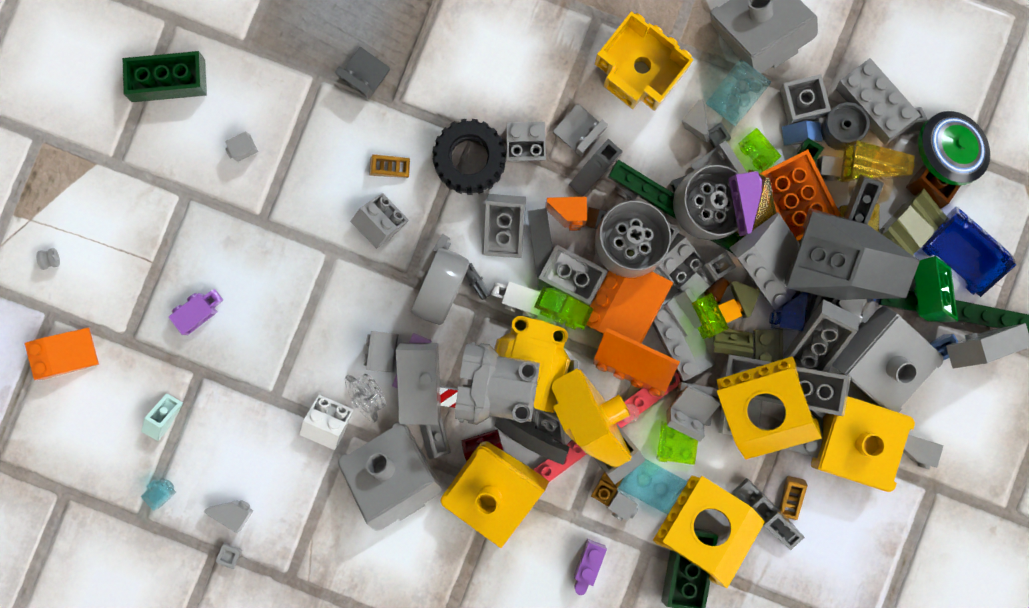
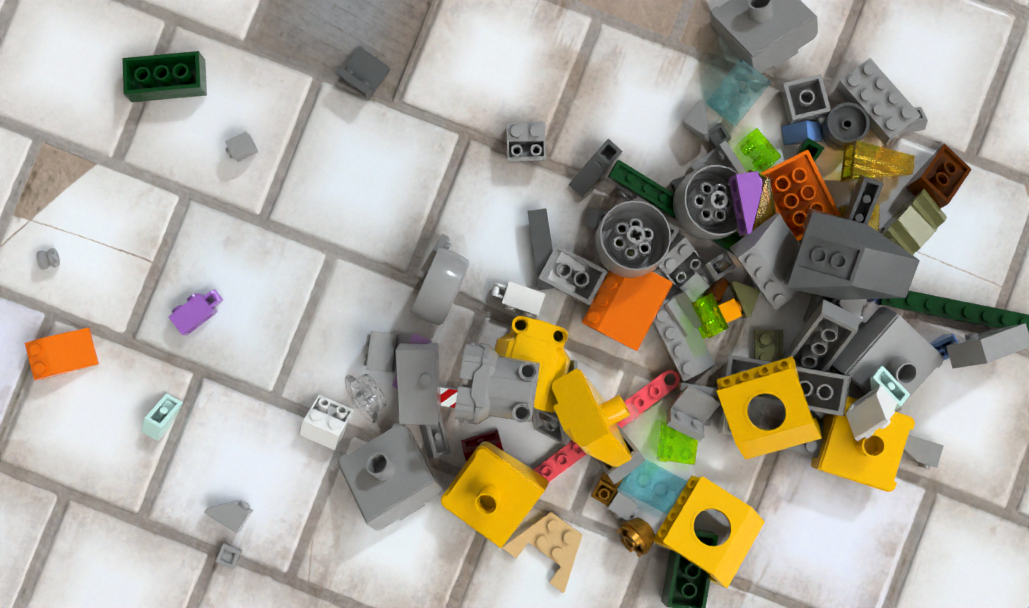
clear light blue brick [141,478,176,511] -> none
light grey slope [350,193,409,249] -> none
pearl gold slope [369,154,410,178] -> none
black tyre [432,119,506,195] -> none
dark grey axle [465,263,490,300] -> none
light grey slope [484,194,526,258] -> none
dark grey slope [494,417,570,465] -> none
clear neon green brick [534,286,593,330] -> none
orange slope [545,197,587,231] -> none
light grey bracket [553,104,608,156] -> none
medium lavender brick [574,539,607,595] -> none
orange slope [593,328,680,397] -> none
yellow piece [595,11,694,111] -> none
olive plate [713,327,754,358] -> none
dark grey slope [733,478,805,550] -> none
clear blue slope [769,292,808,332] -> none
pearl gold slope [779,476,808,520] -> none
light grey brick [817,156,848,180] -> none
green slope [914,256,958,322] -> none
dish [918,111,990,186] -> none
clear blue windscreen [922,206,1017,297] -> none
none -> tan wing [502,511,582,593]
none -> pearl gold cone [617,517,655,557]
none -> white slope [846,385,897,441]
none -> light aqua slope [870,366,910,410]

